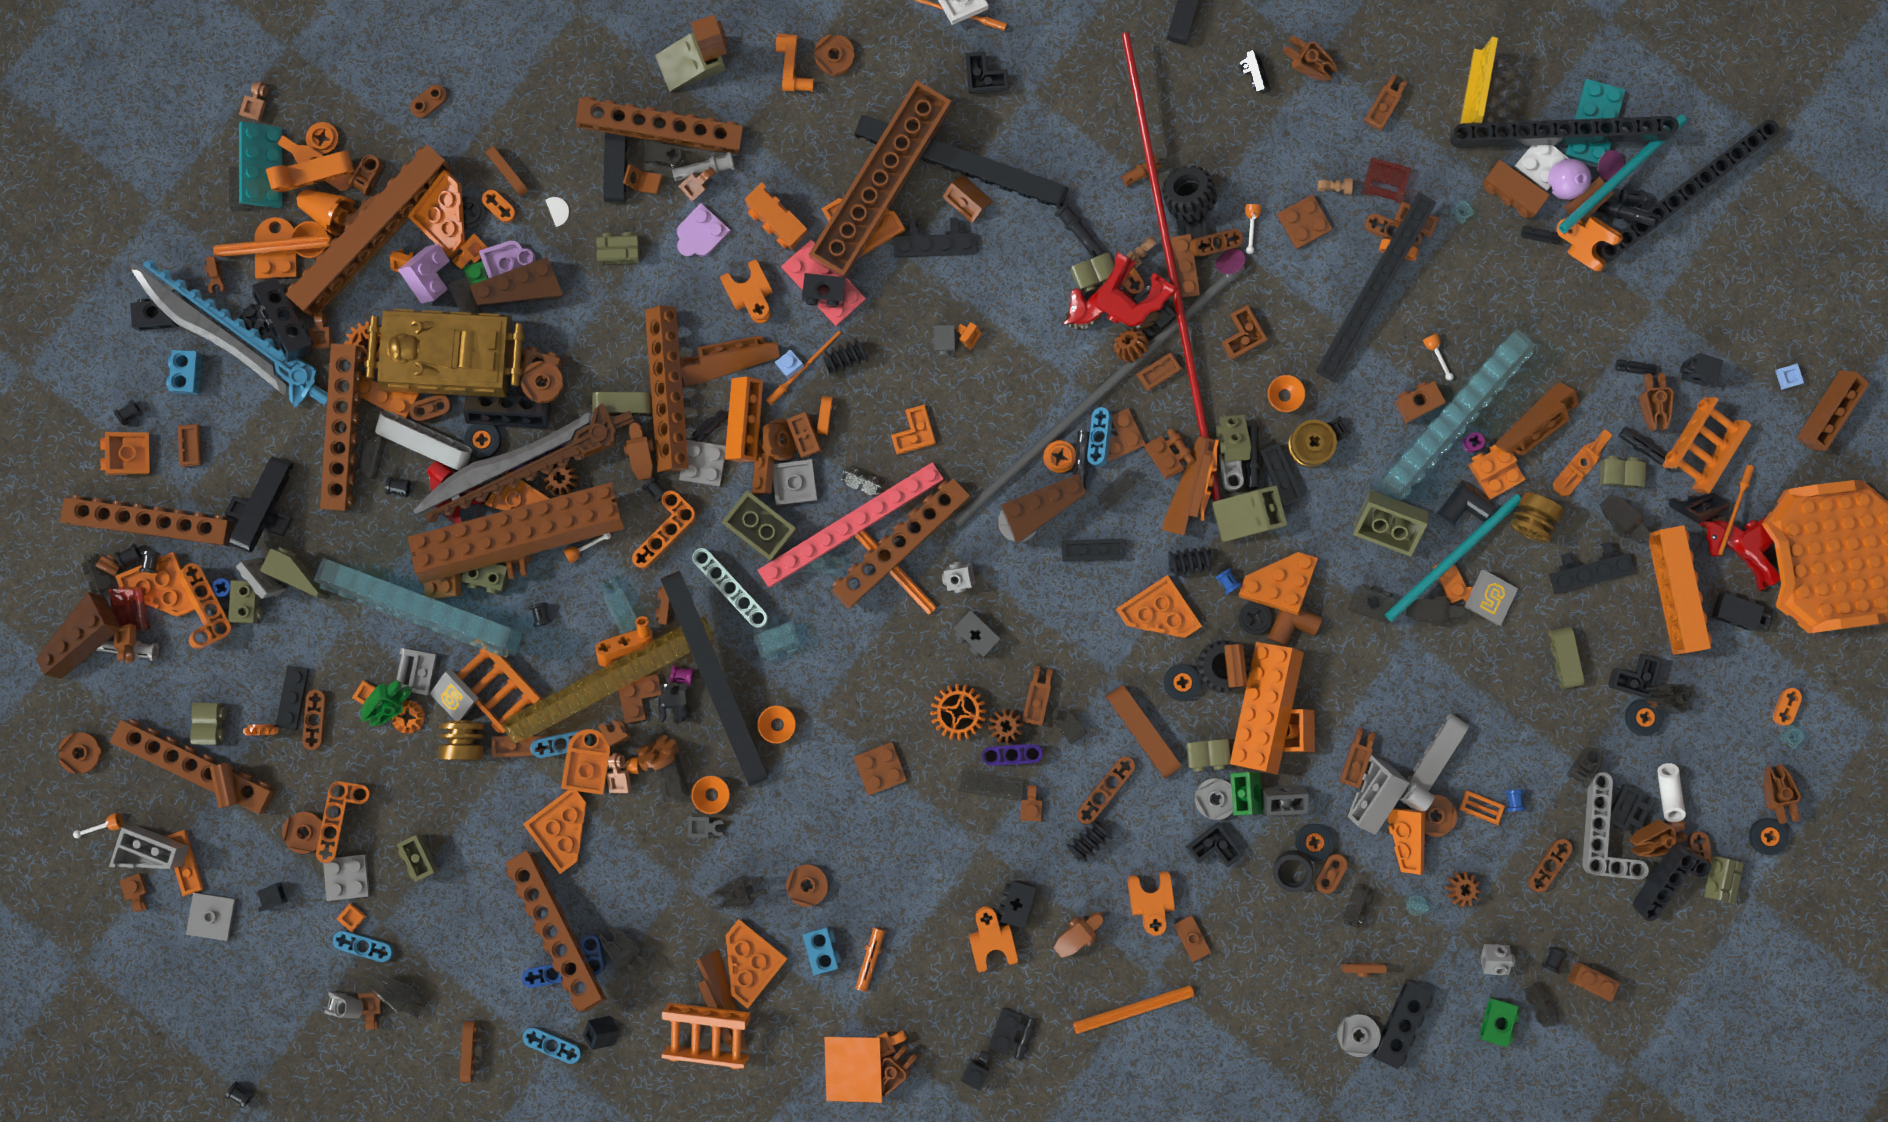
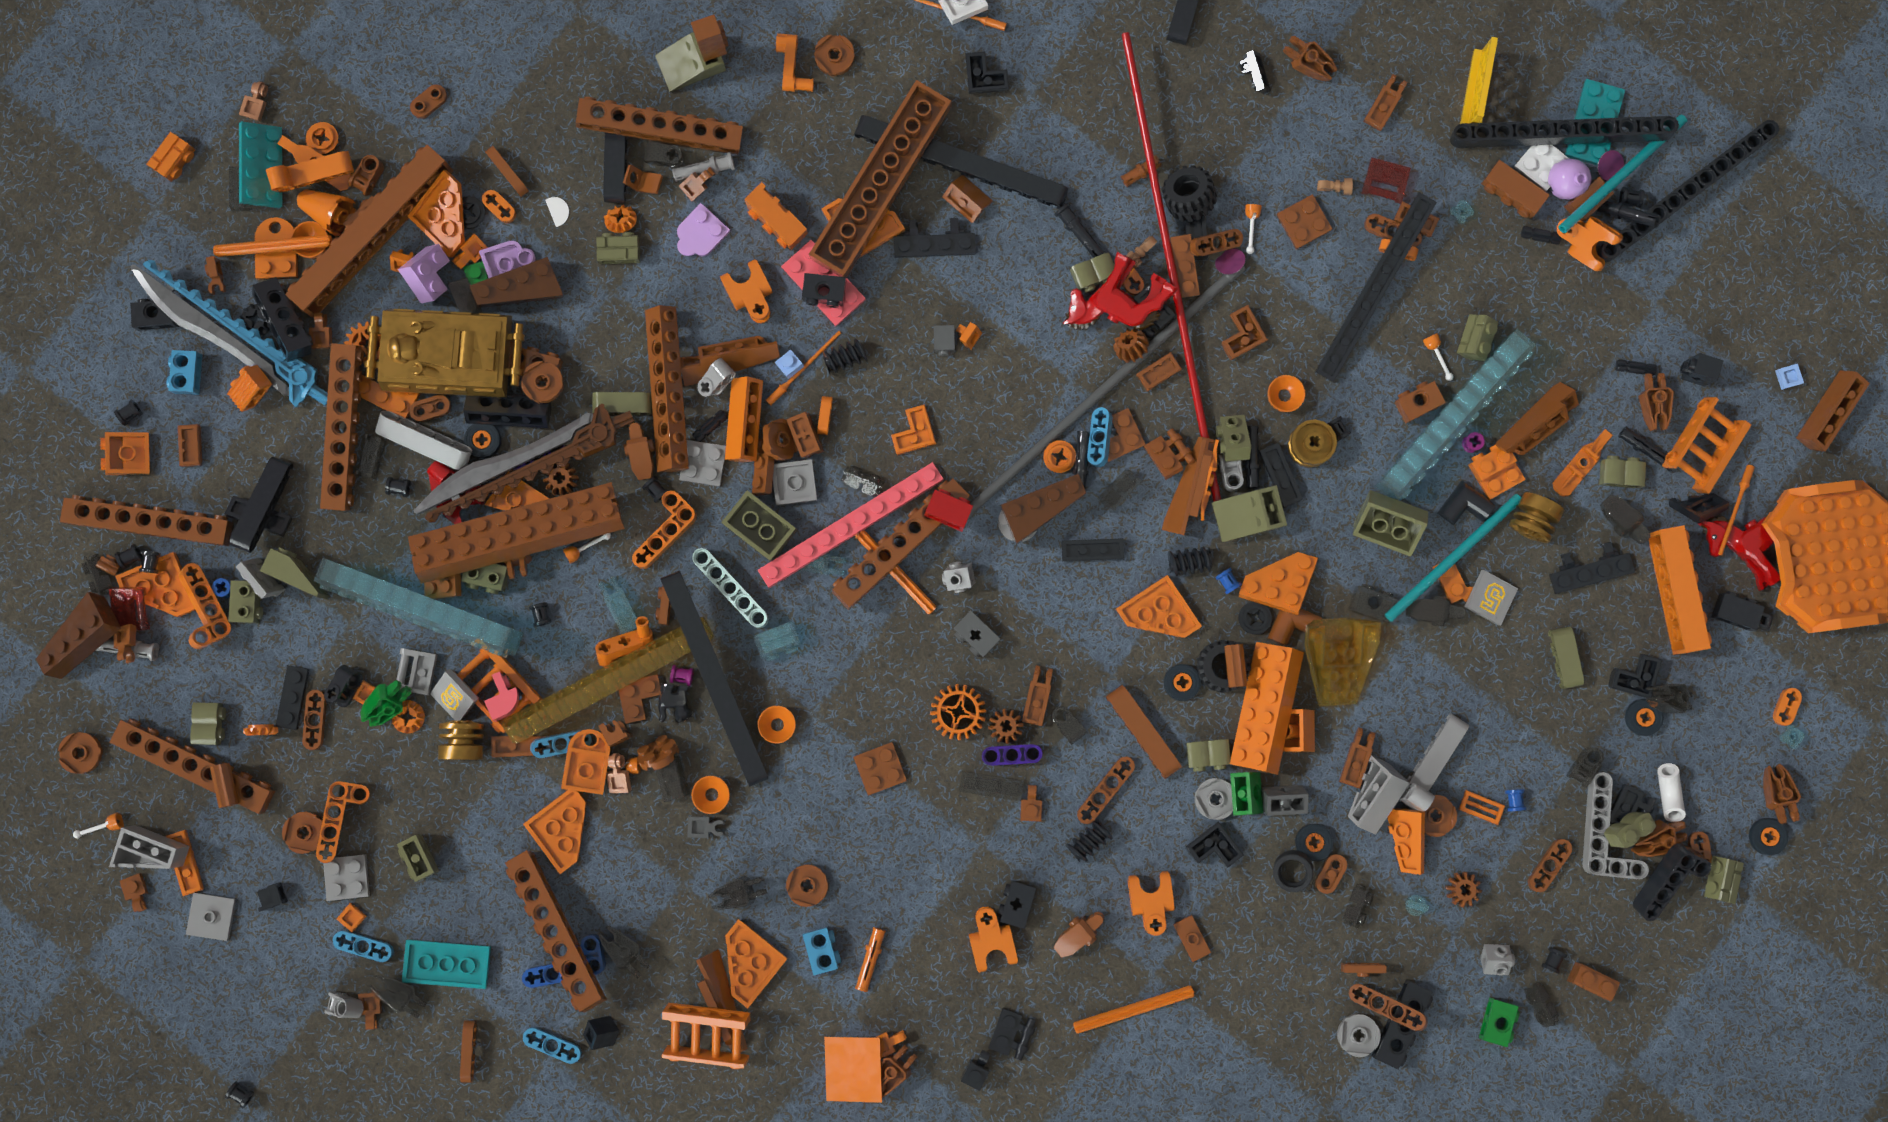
none -> orange brick [146,132,196,182]
none -> orange brick [227,365,272,412]
none -> black piece [324,665,363,708]
none -> teal plate [402,939,491,989]
none -> coral brick [484,672,519,722]
none -> orange gear [604,205,637,233]
none -> light grey piece [697,358,736,397]
none -> red brick [924,489,973,532]
none -> clear yellow wedge [1305,618,1381,707]
none -> dark orange beam [1349,984,1428,1031]
none -> olive brick [1457,314,1498,361]
none -> olive brick [1604,812,1656,848]

